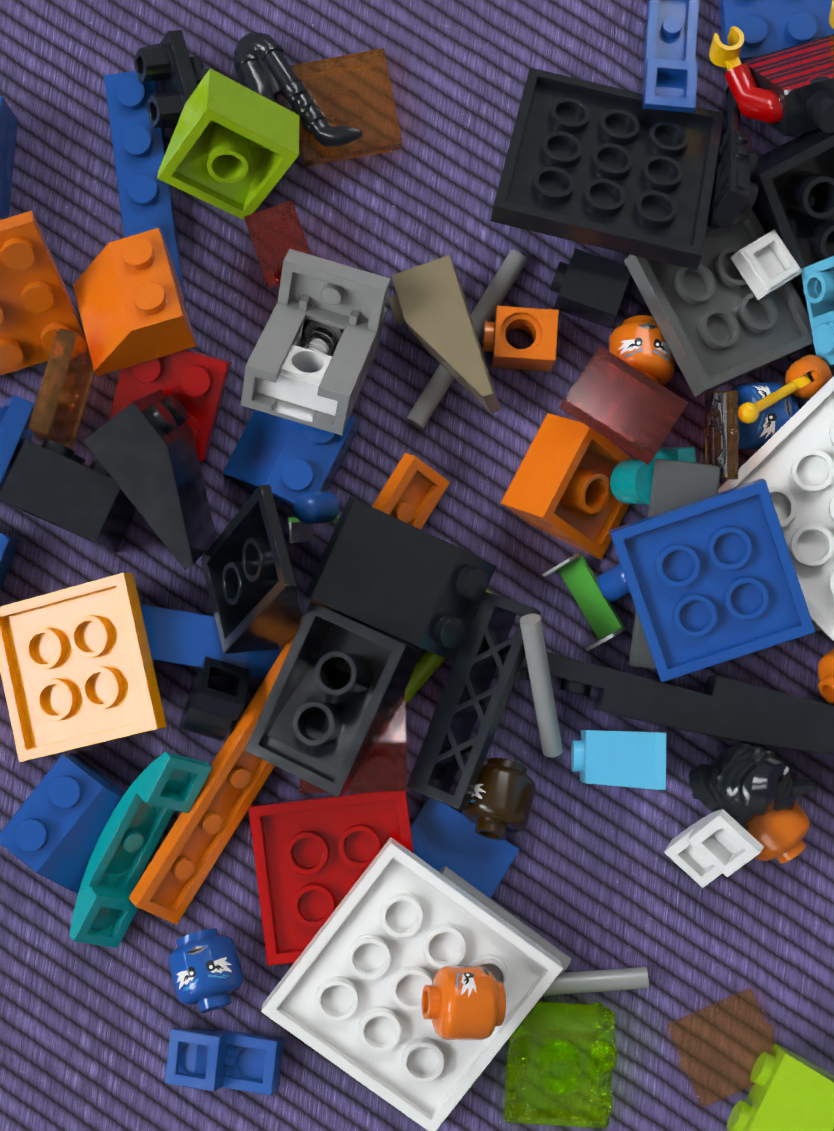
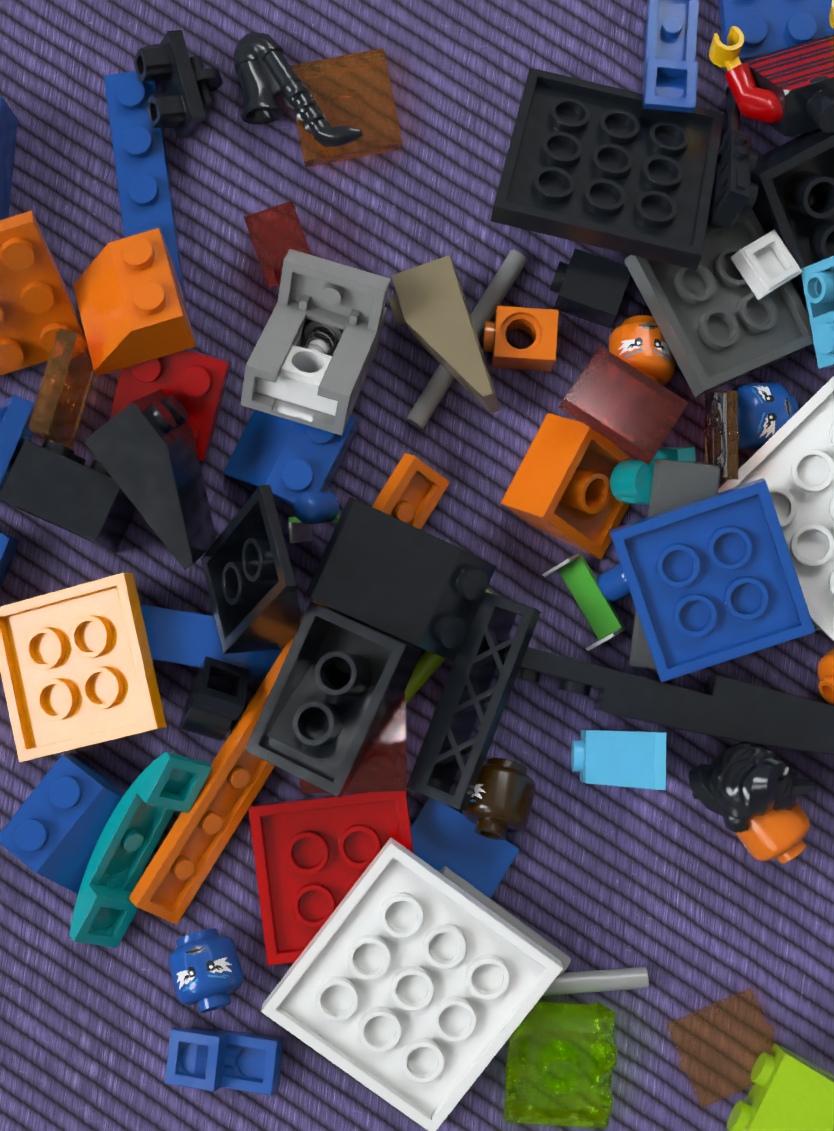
lime slope [157,68,300,222] -> none
orange head [421,966,506,1040] -> none
light grey bar [519,614,563,757] -> none
white slope [664,809,764,888] -> none
hinge [738,355,832,423] -> none

